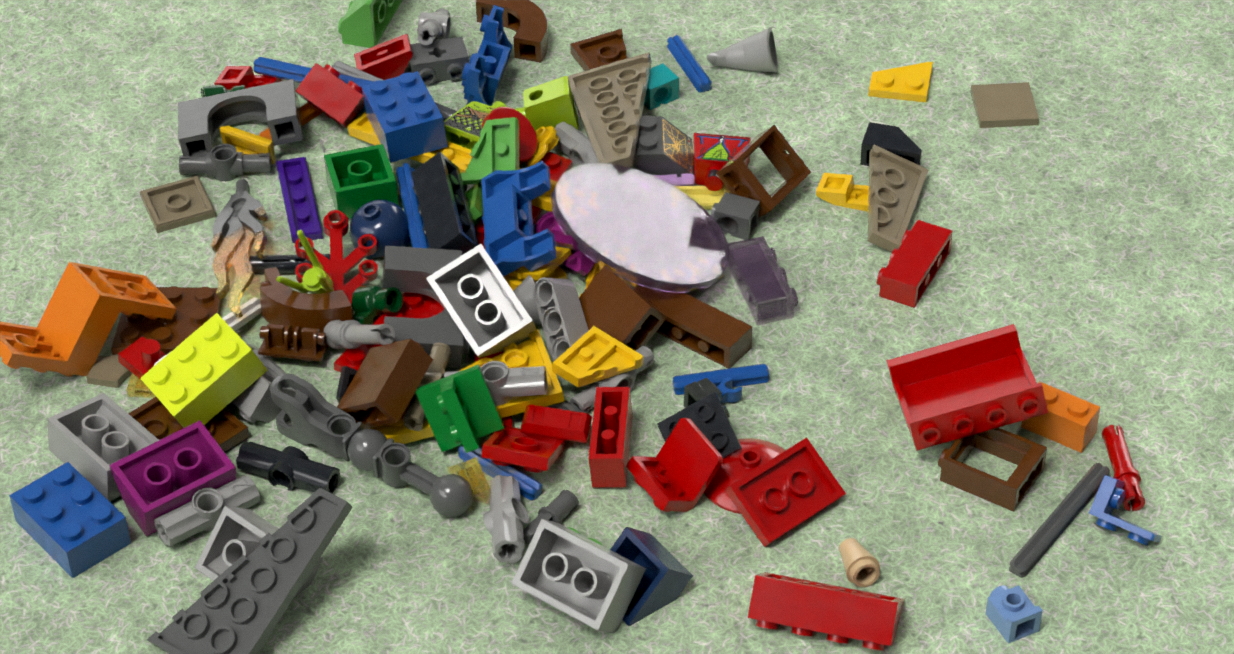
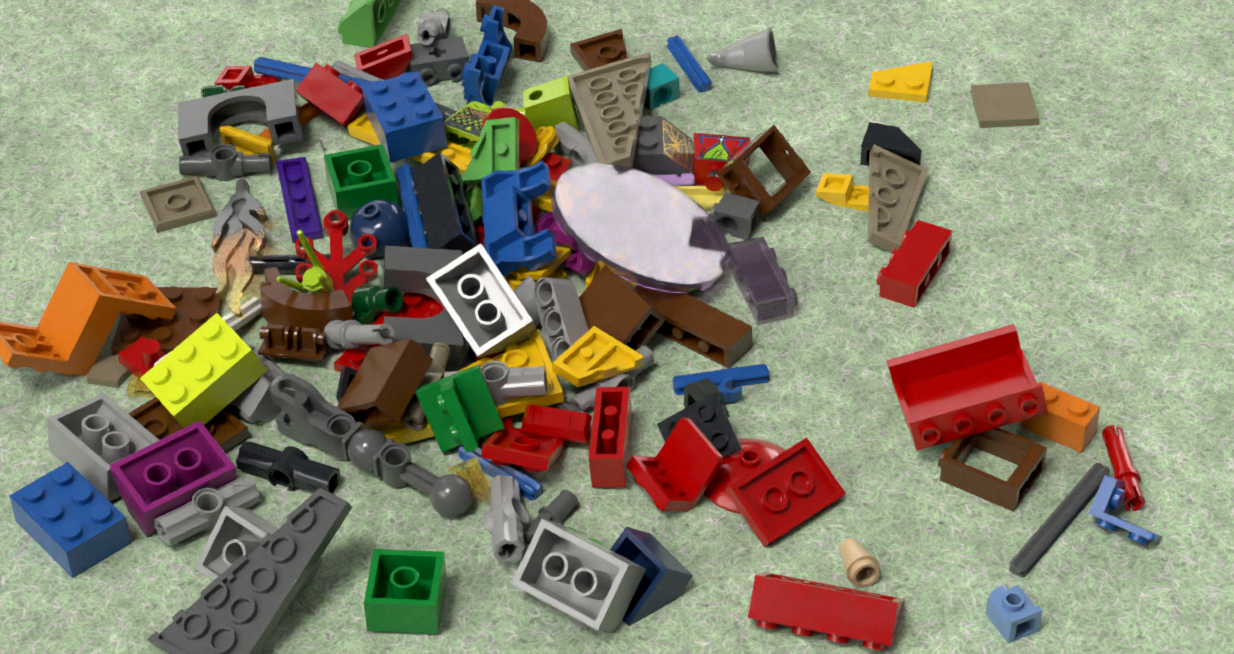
none -> green brick [364,549,447,634]

